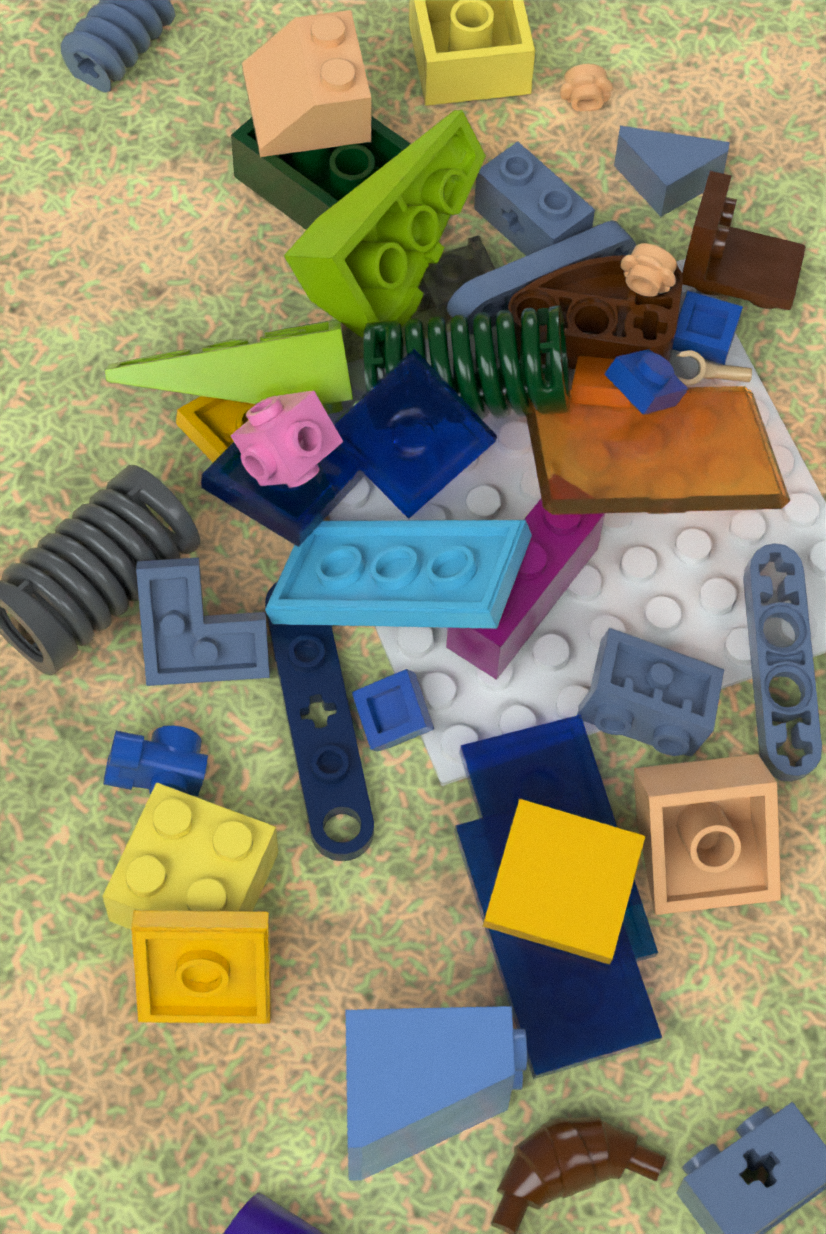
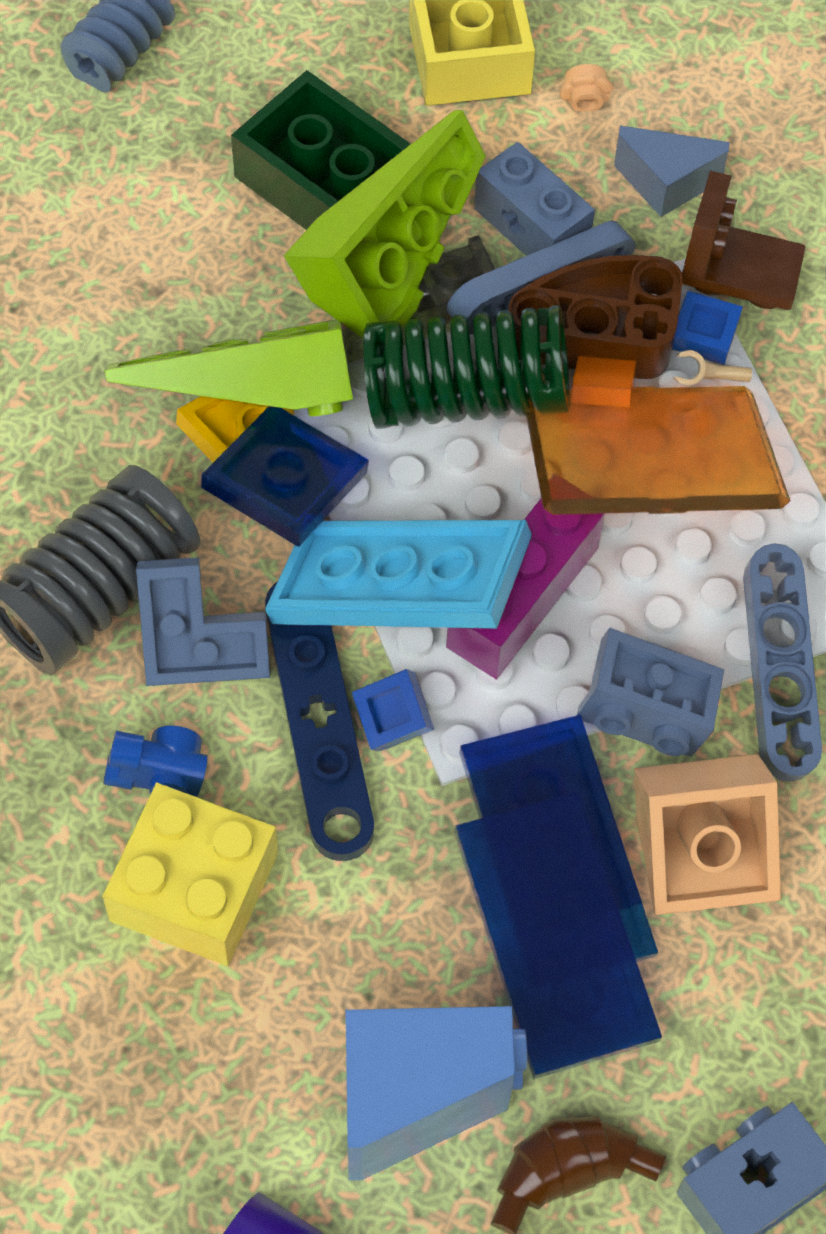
yellow tile [131,910,271,1024] -> none
bright pink brick [230,390,343,488] -> none
light nougat slope [242,10,371,157] -> none
clear blue tile [333,349,497,519] -> none
yellow tile [482,799,645,965] -> none
blue plate [604,349,688,415] -> none
light nougat plate [621,243,677,297] -> none

